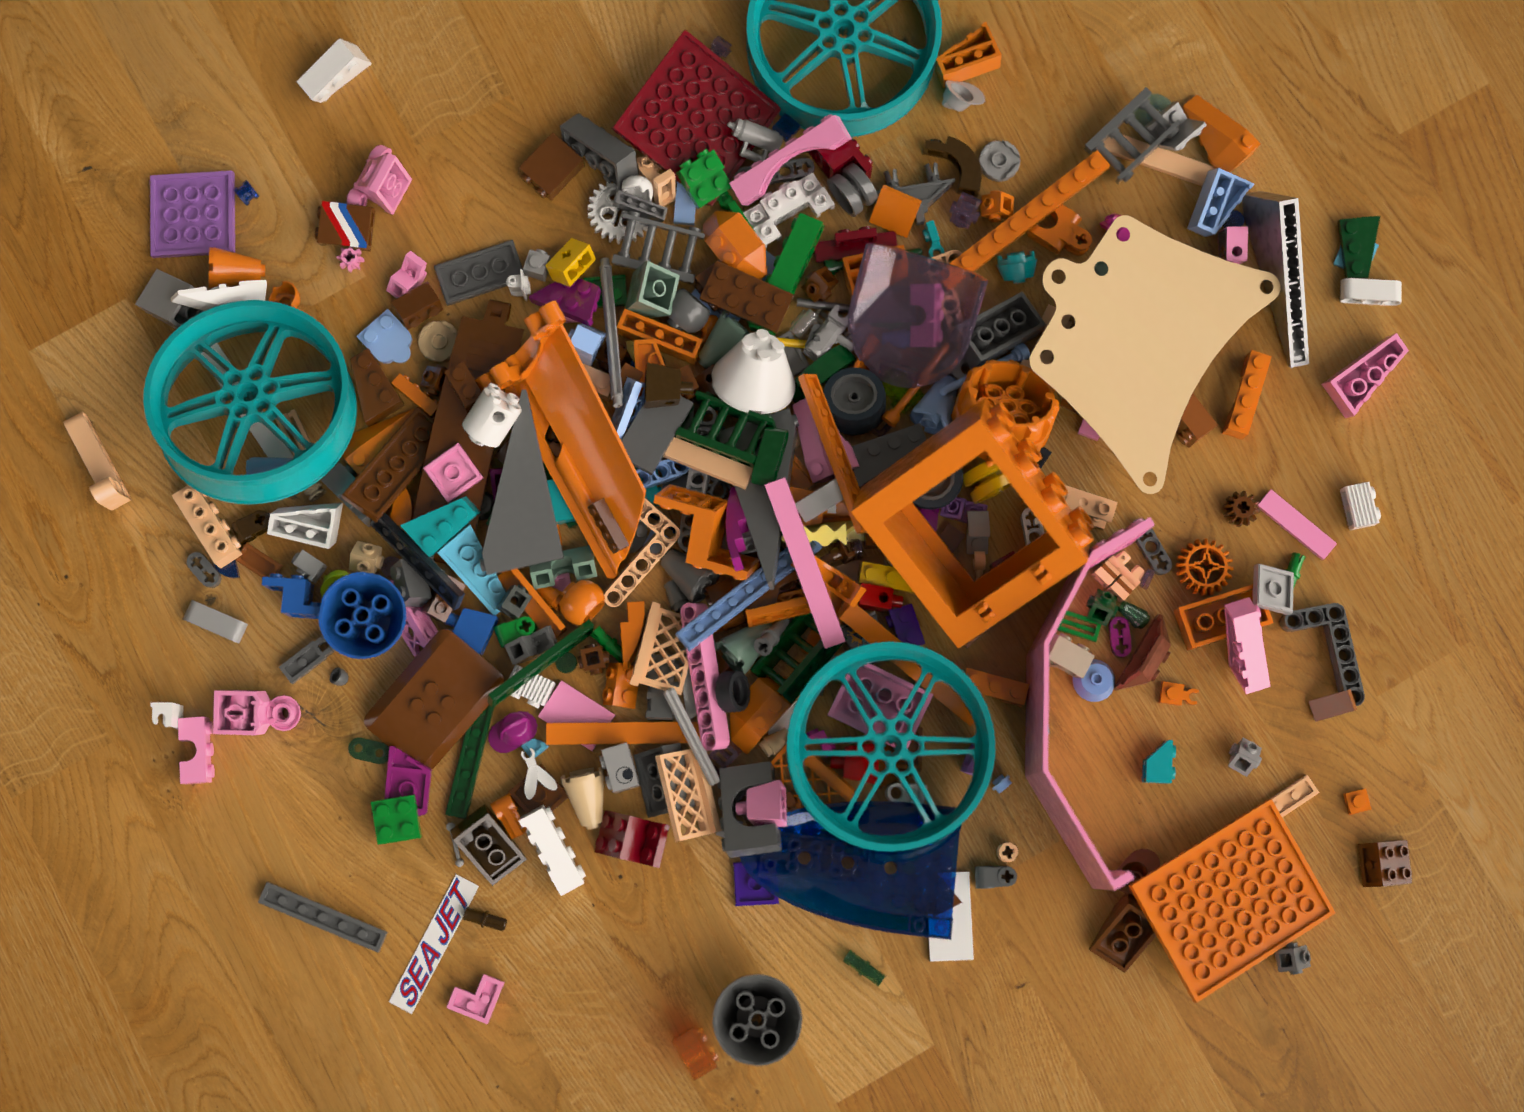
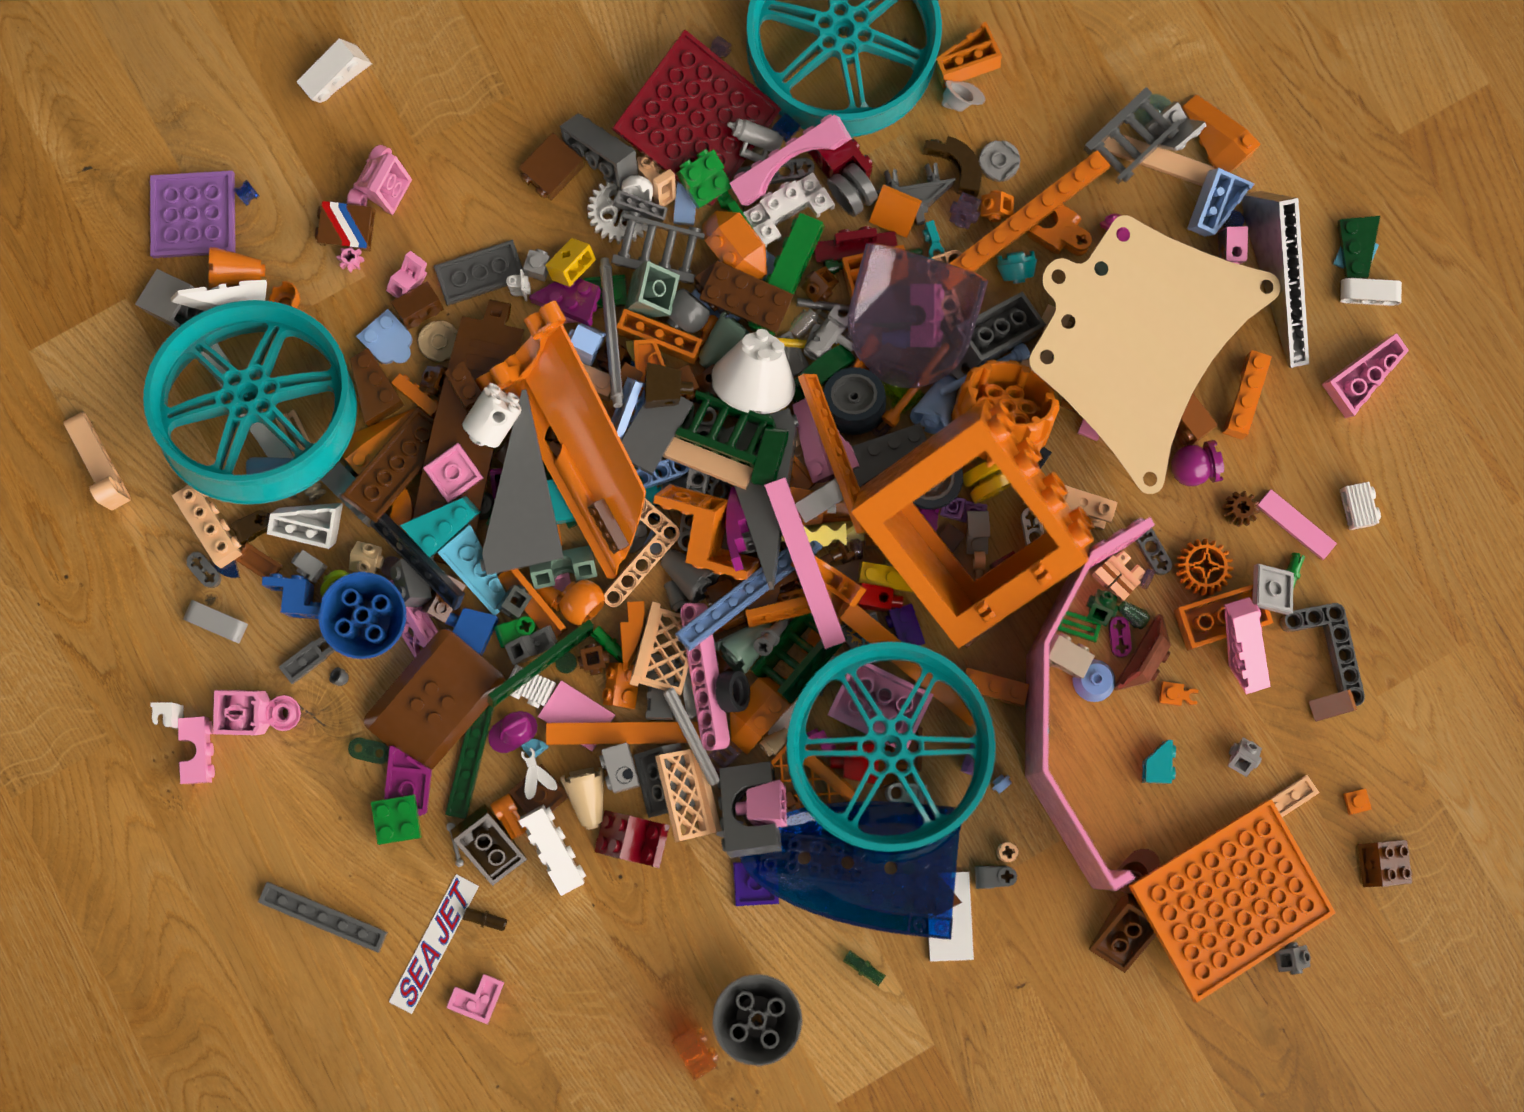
none -> magenta tile [1171,440,1224,486]

